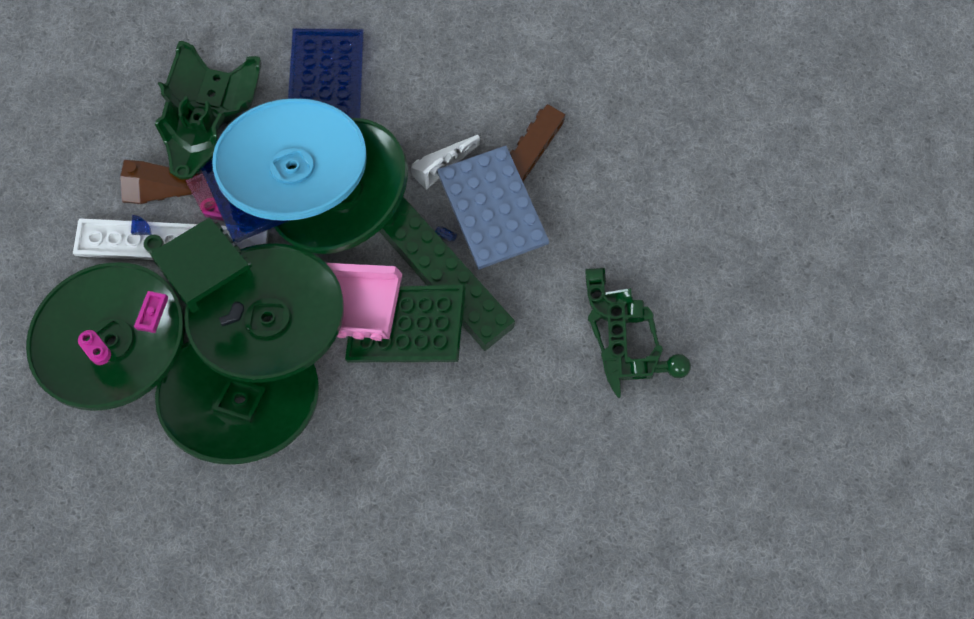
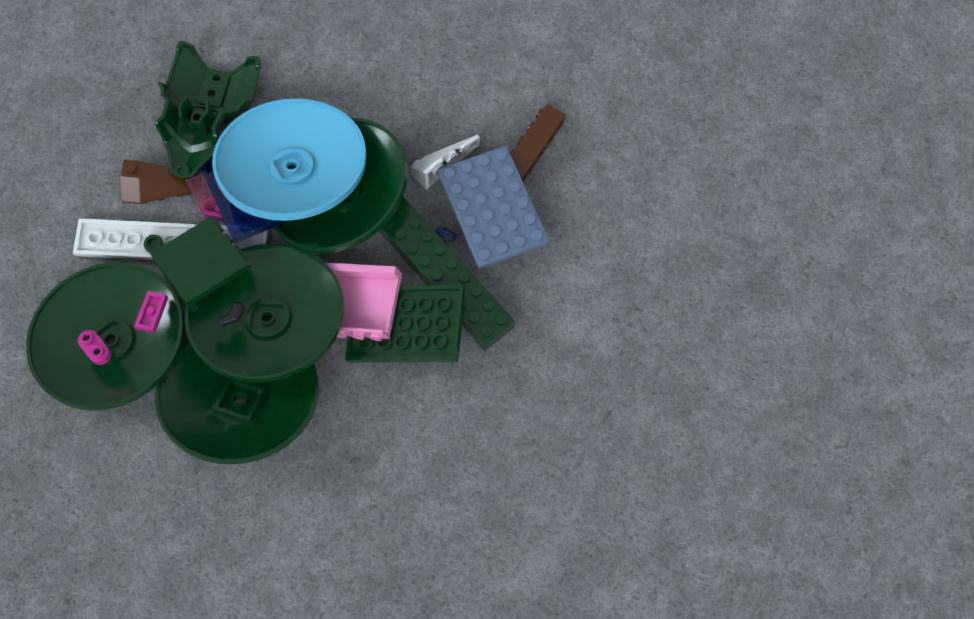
clear blue tile [131,215,152,235] -> none
clear blue plate [288,28,364,118] -> none
dark green piece [585,268,691,398] -> none

